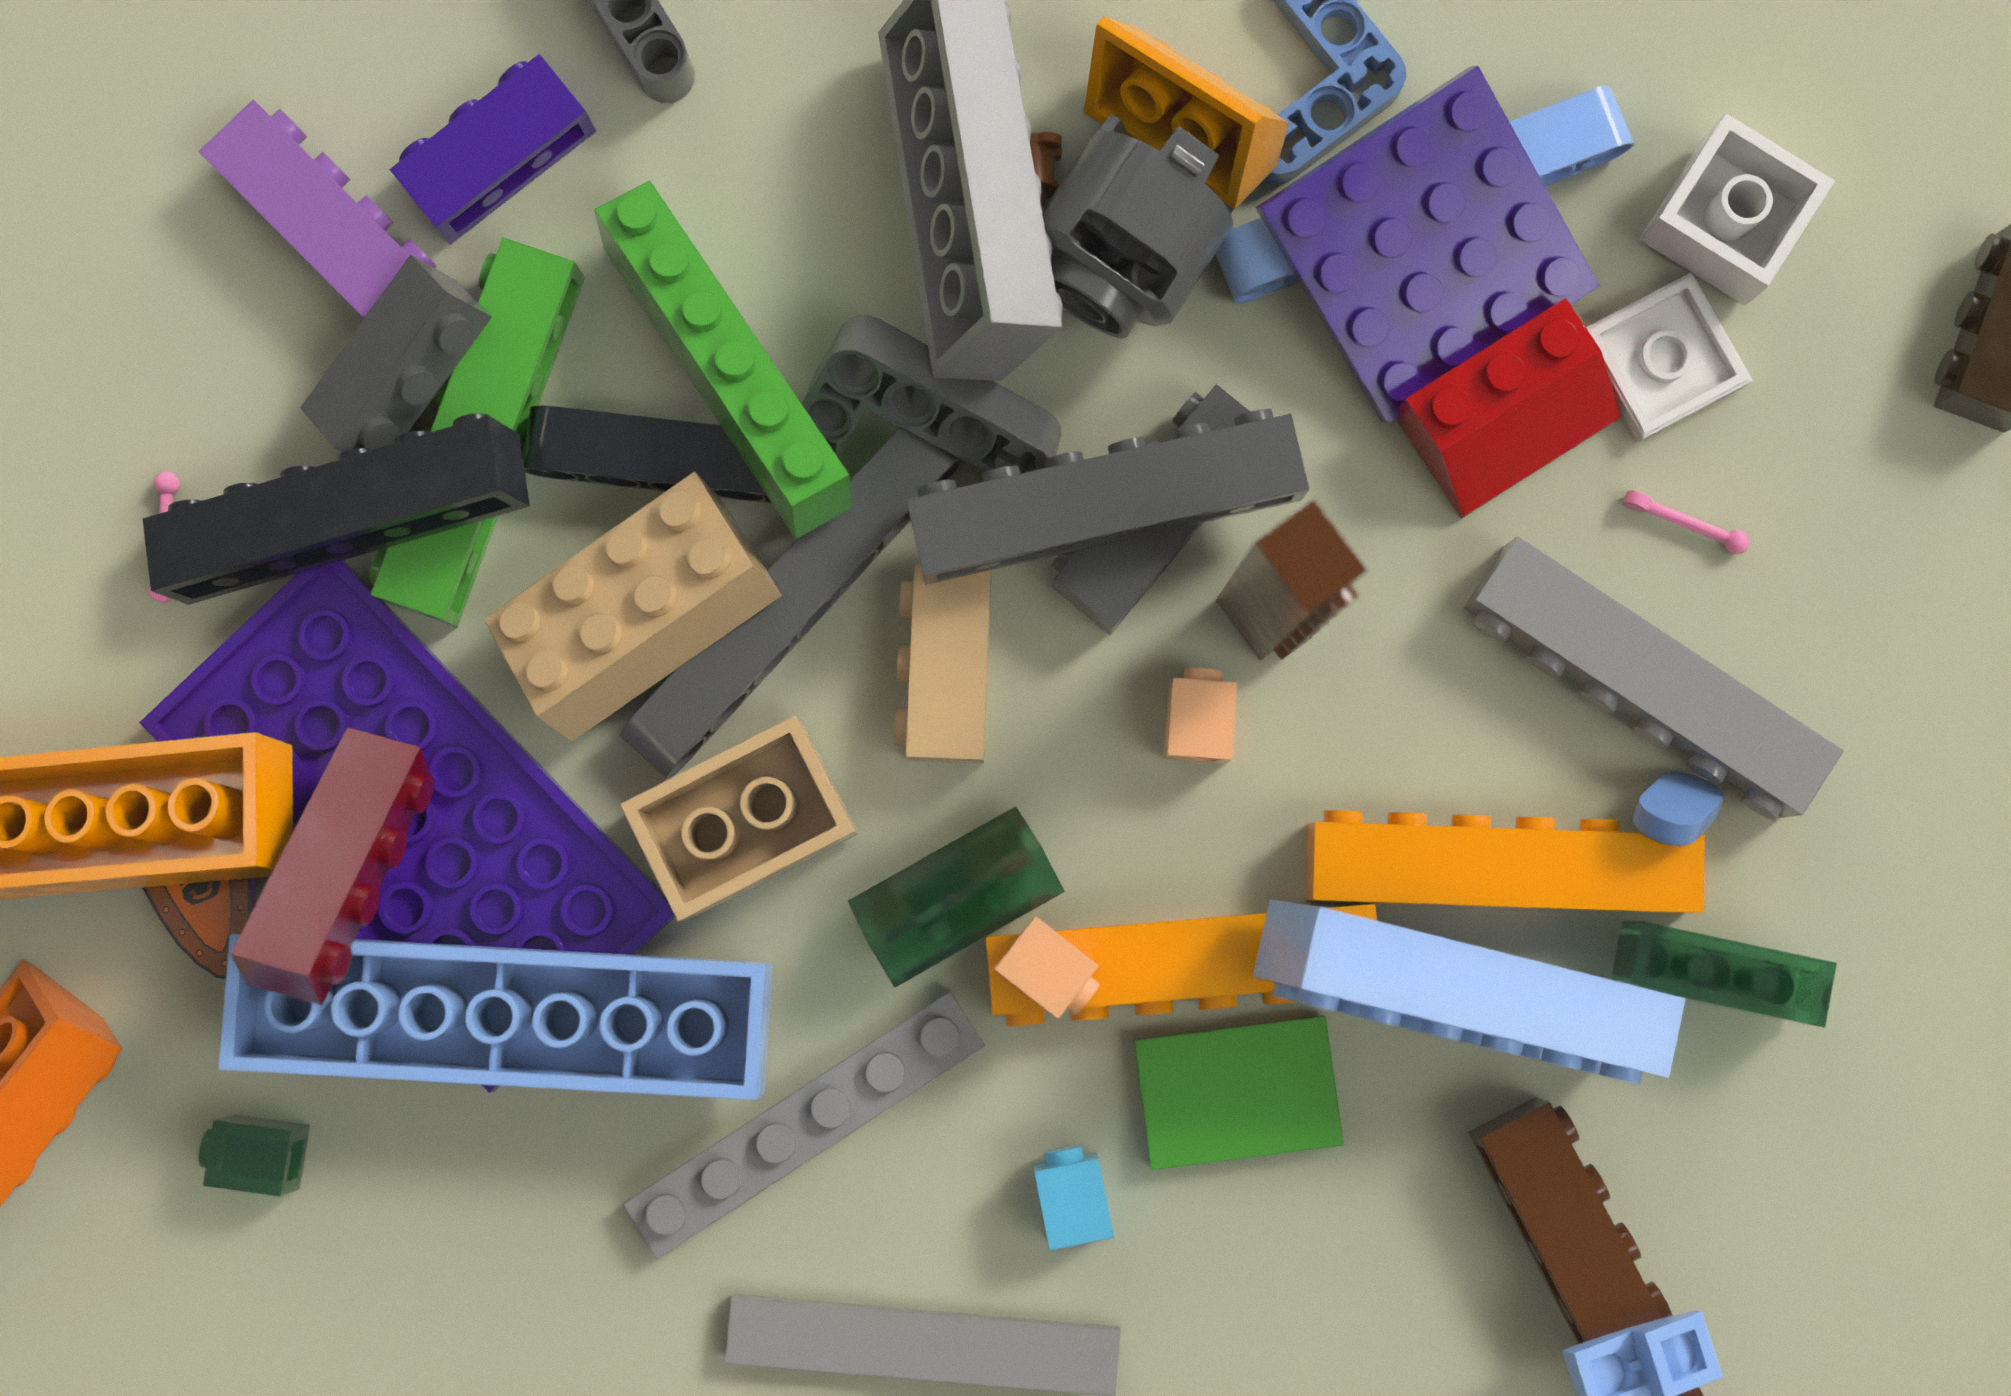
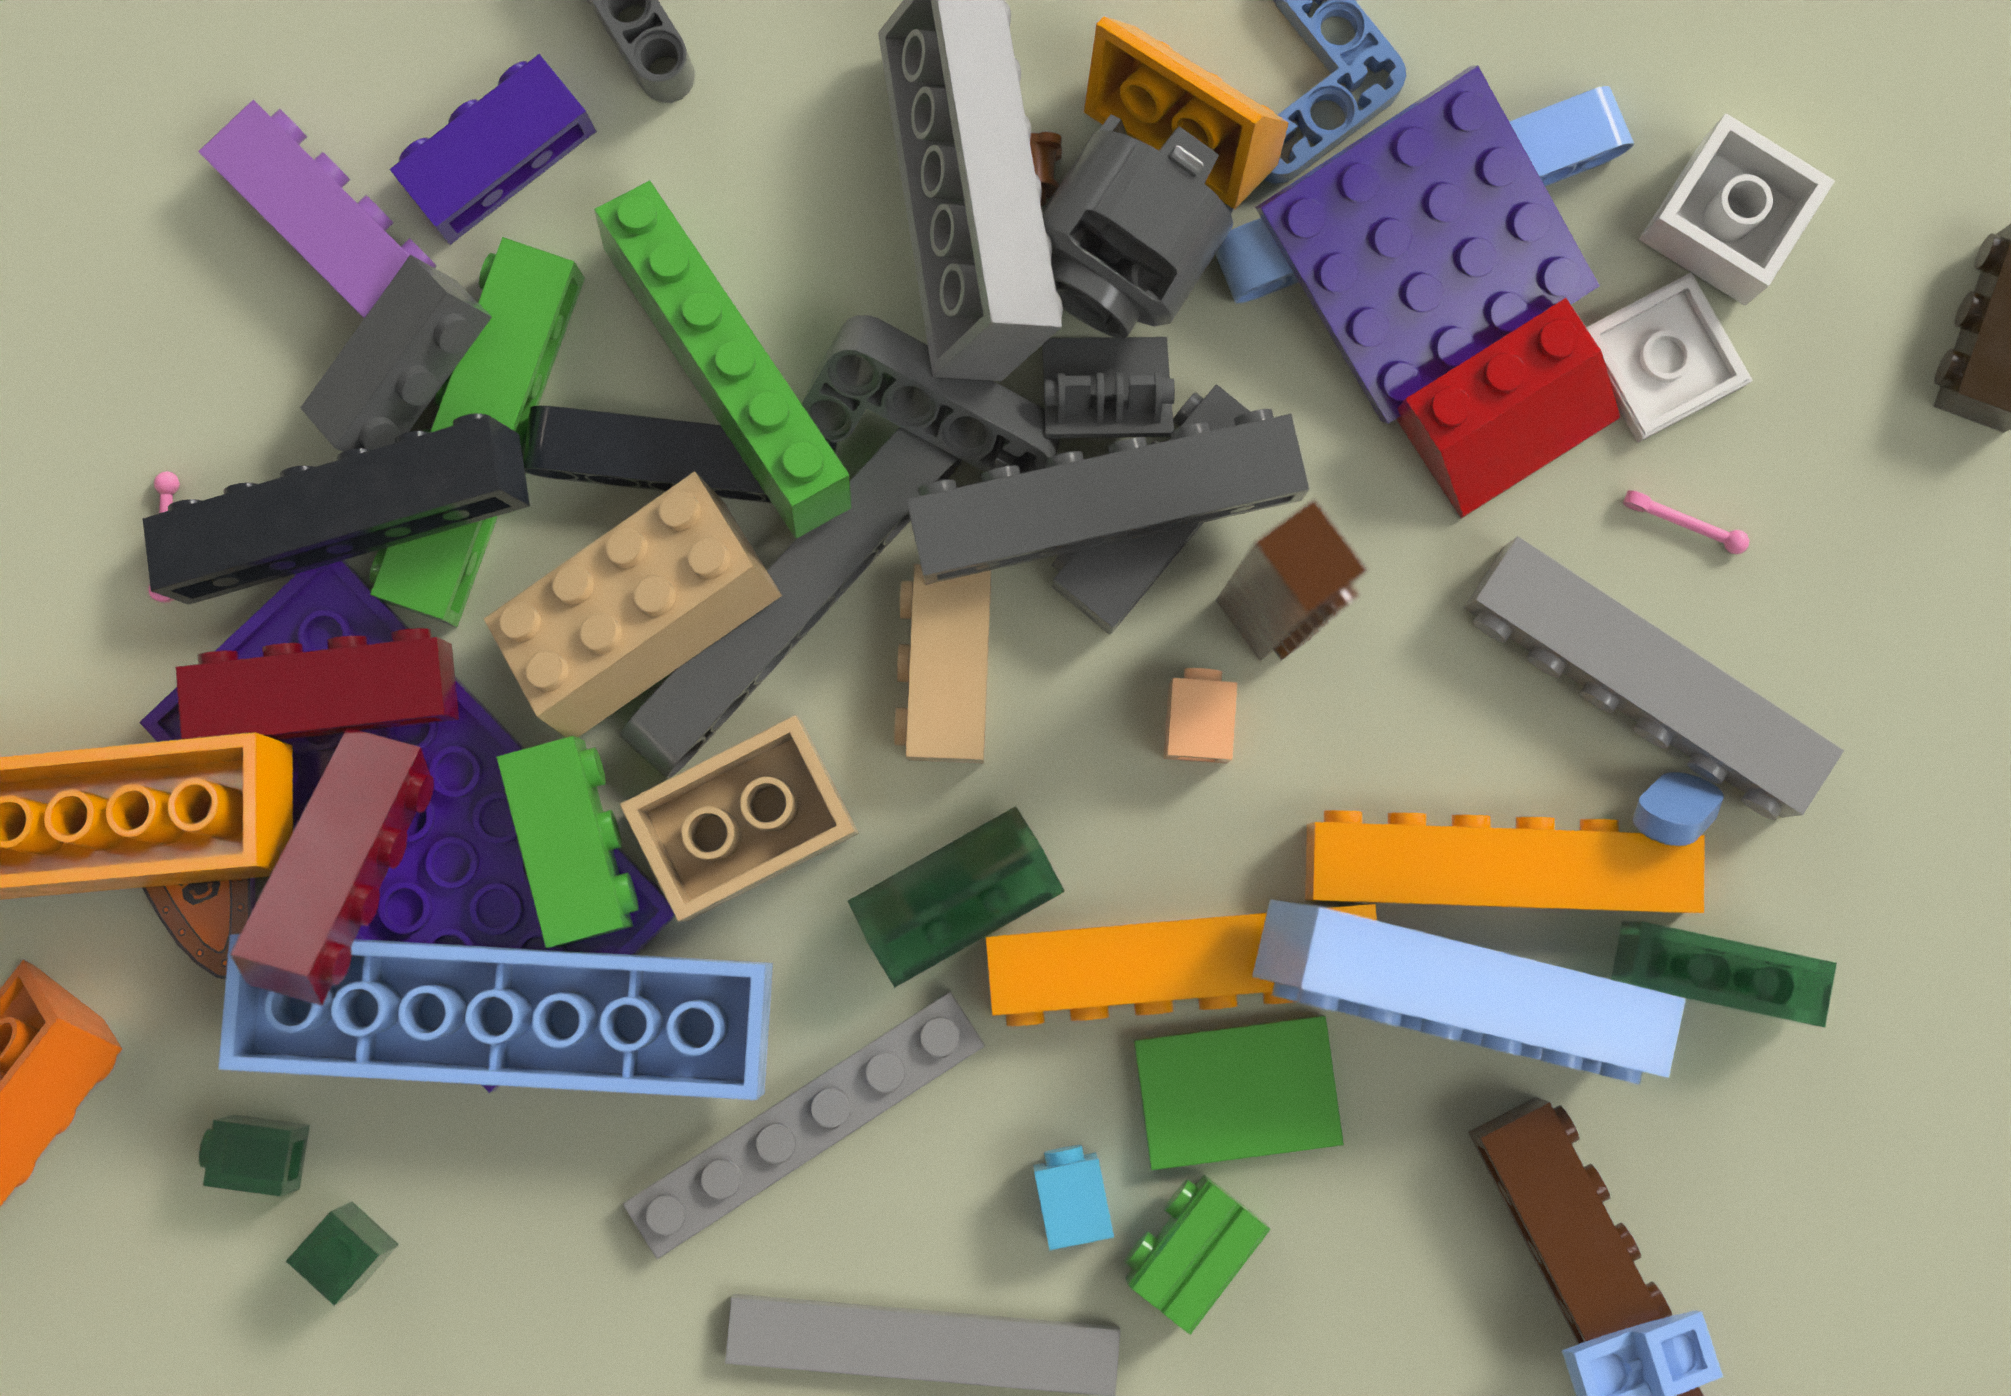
light nougat brick [995,916,1100,1019] -> none
none -> dark red brick [175,628,459,741]
none -> clear green brick [286,1201,399,1306]
none -> bright green brick [497,736,638,948]
none -> dark grey hinge [1042,337,1175,438]
none -> bright green brick [1124,1175,1271,1335]

